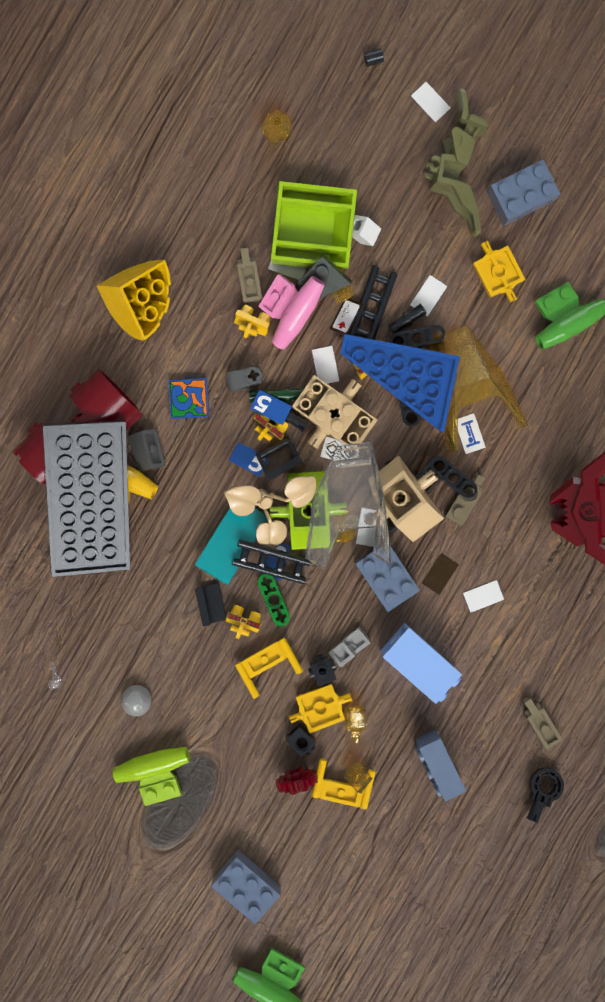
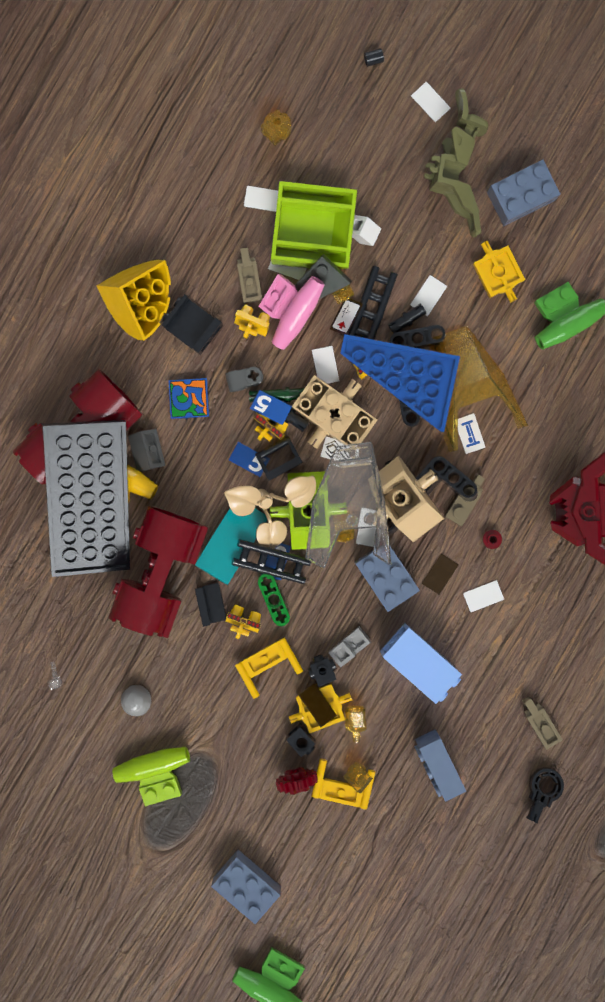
none -> dark red cylinder [108,506,208,638]
none -> black panel [162,294,223,356]
none -> white sticker [244,186,278,212]
none -> dark brown slope [299,683,337,728]
none -> dark red plate [482,530,502,549]

